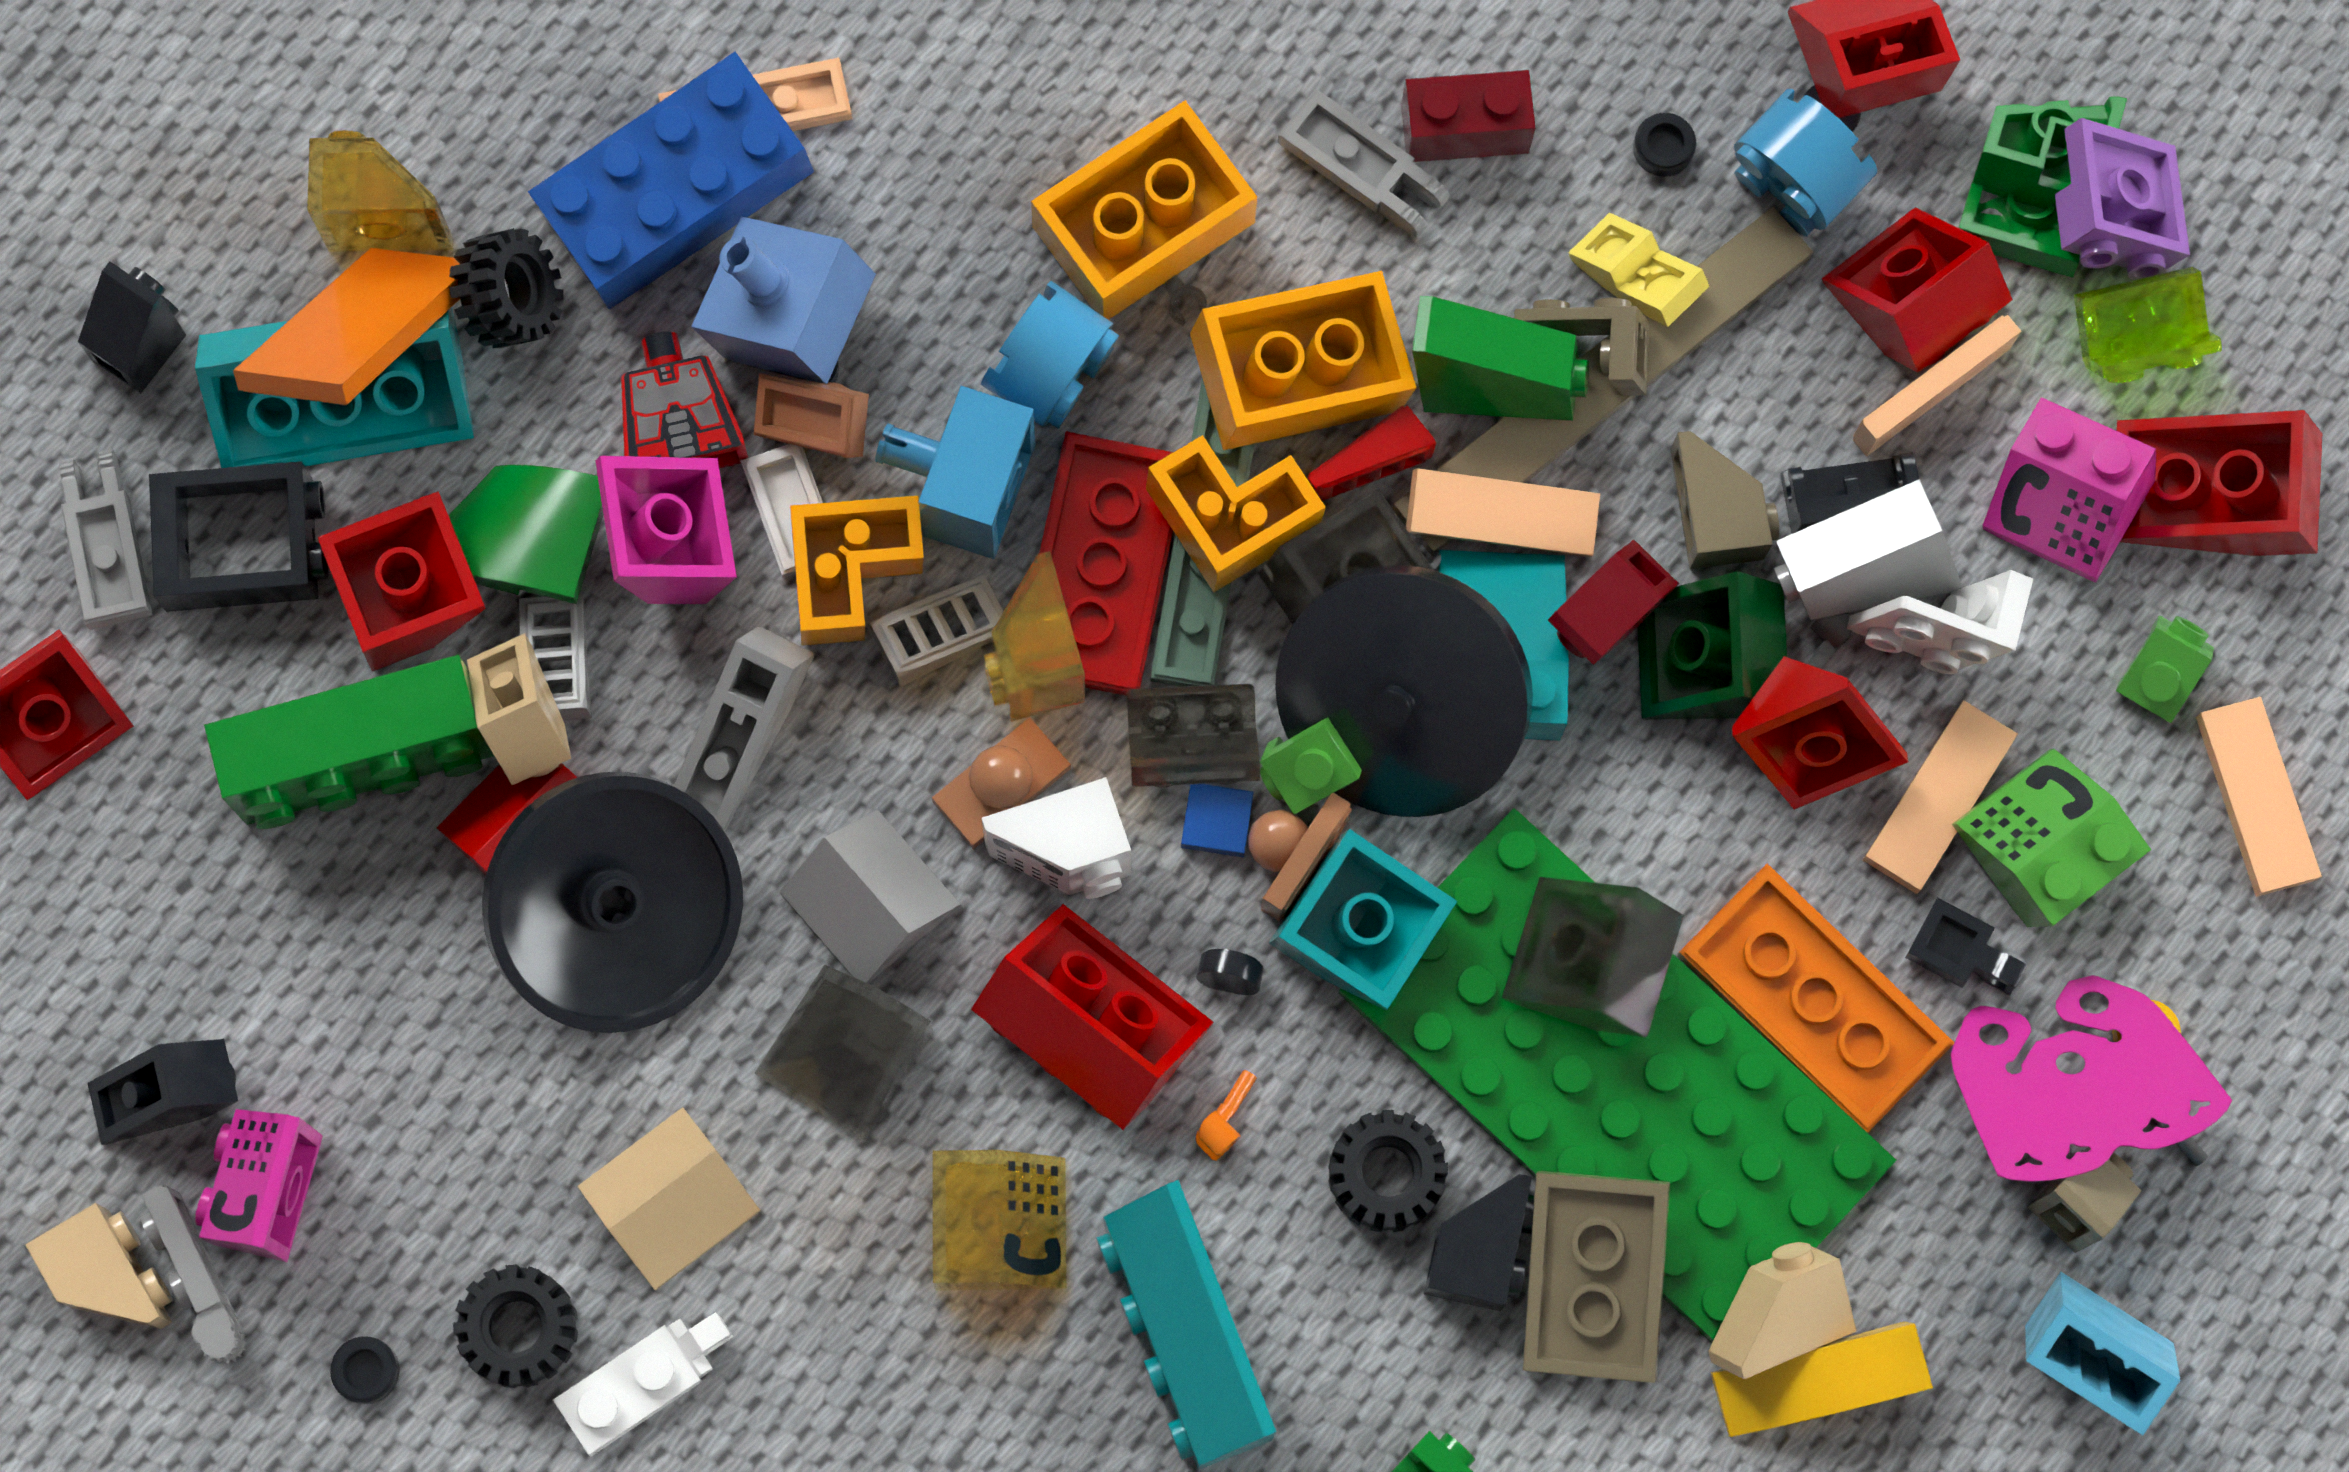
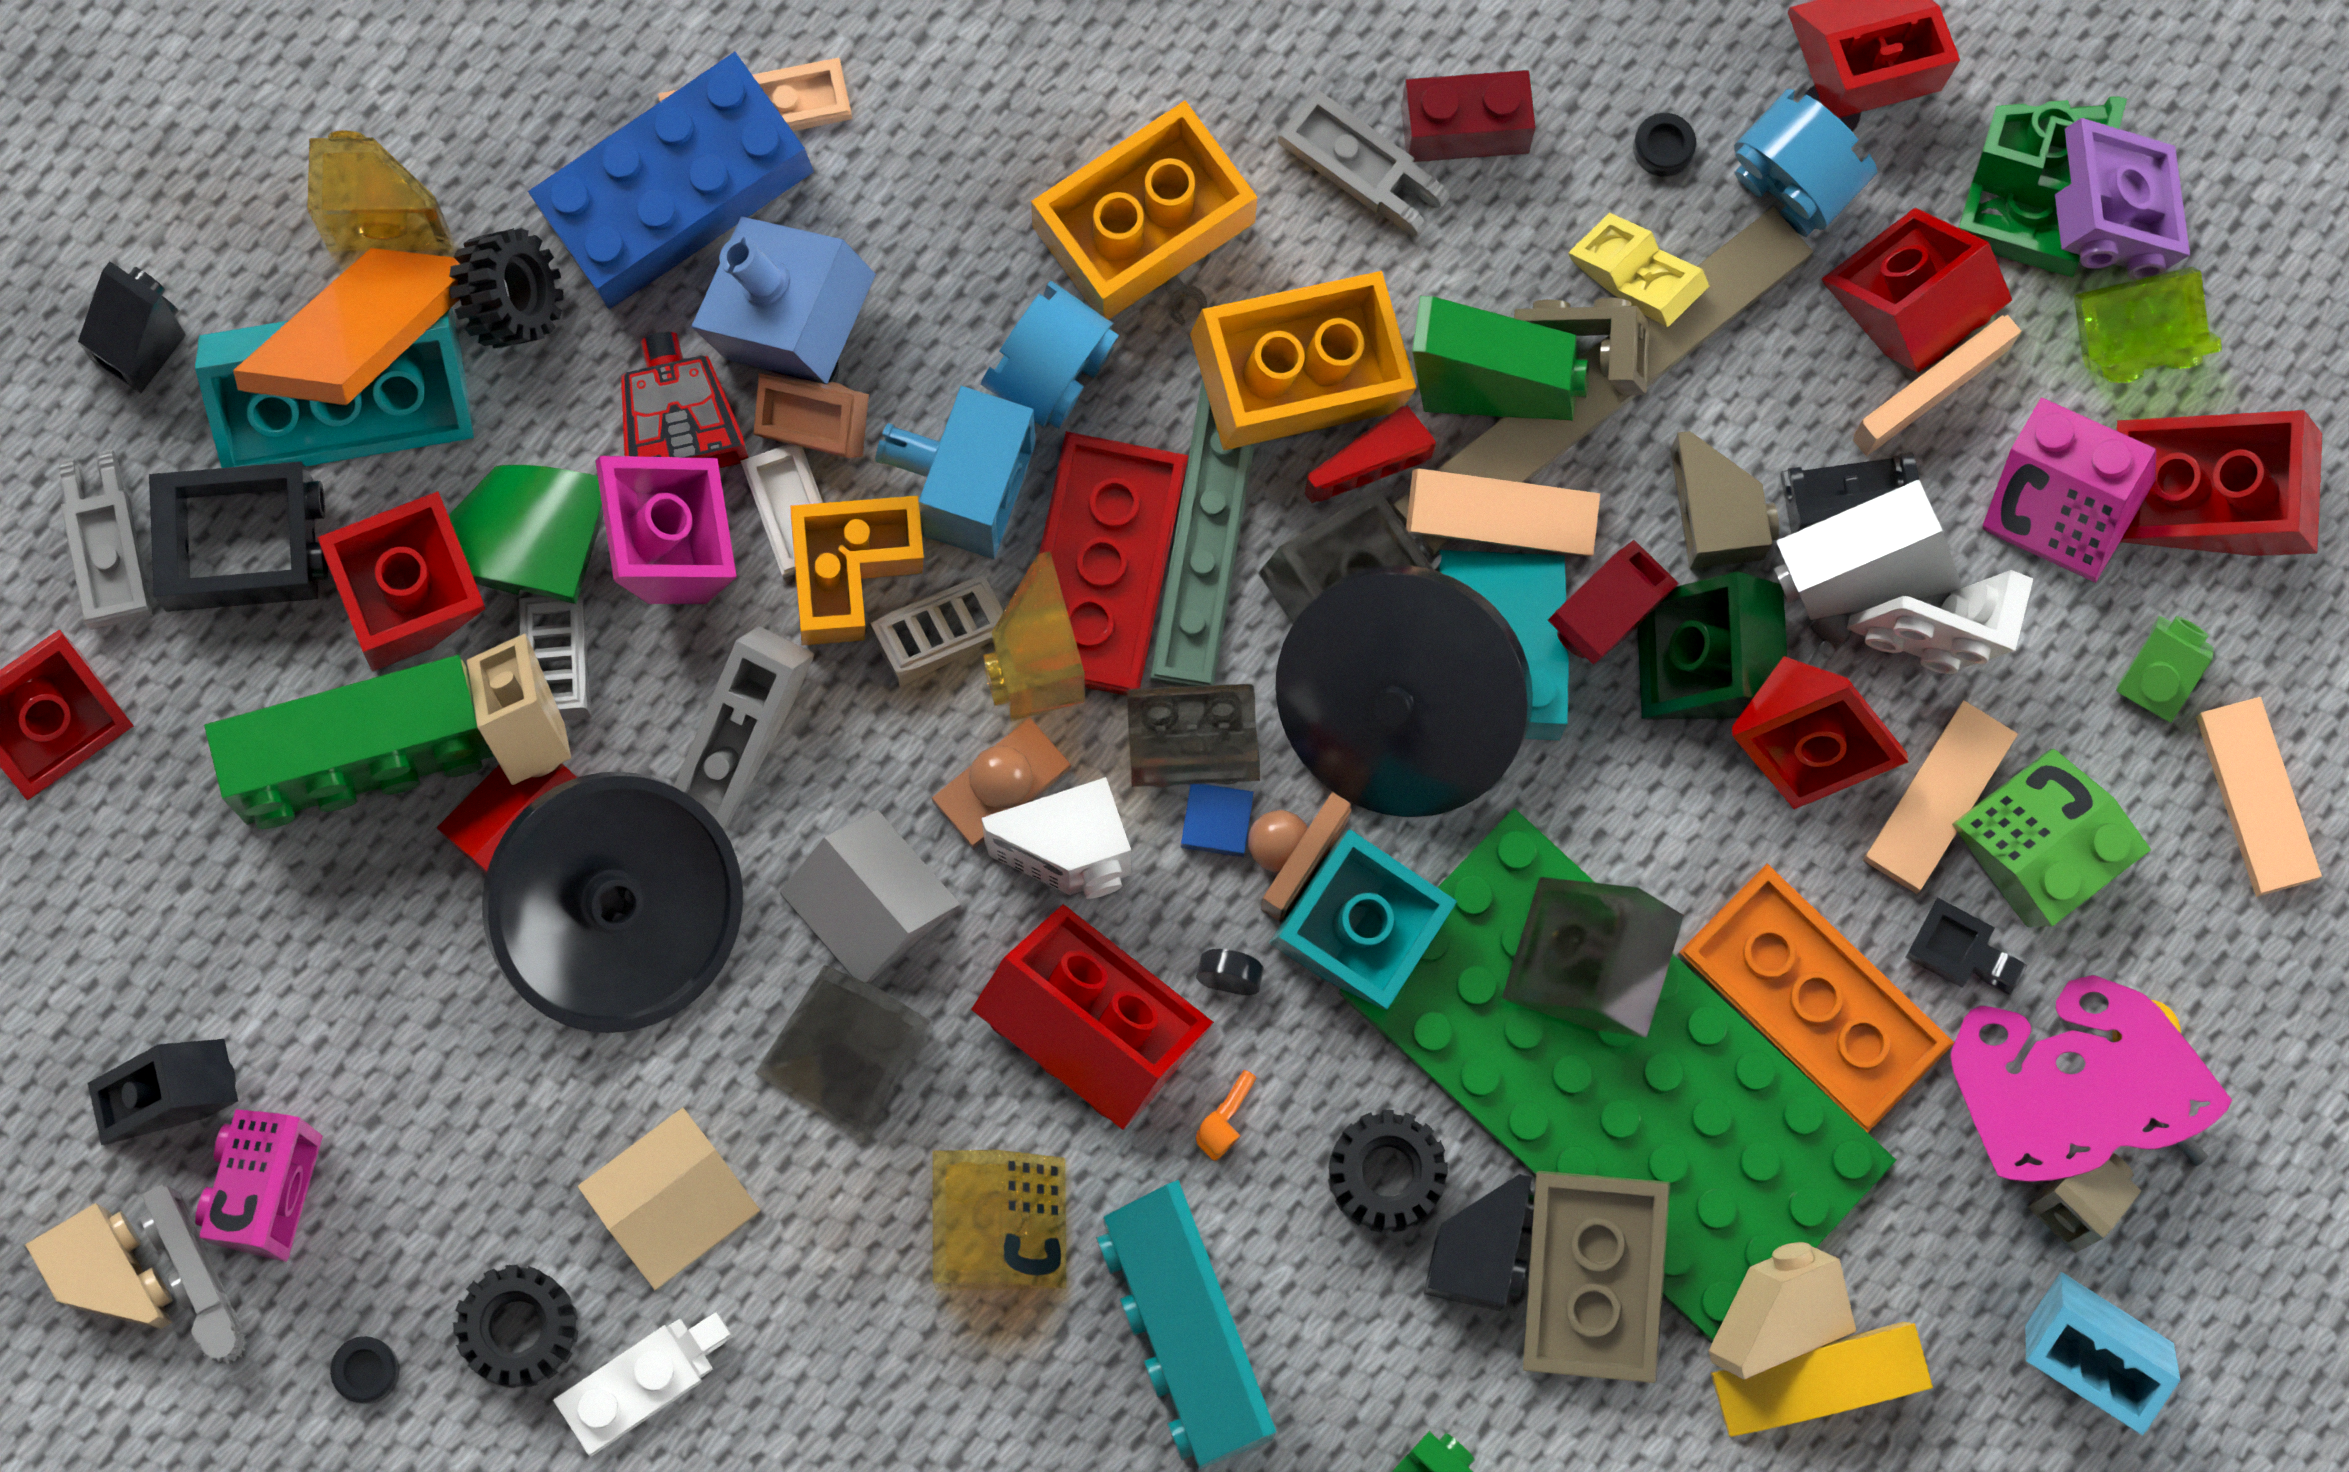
light orange brick [1146,435,1326,592] -> none
bright green bracket [1260,717,1362,815] -> none

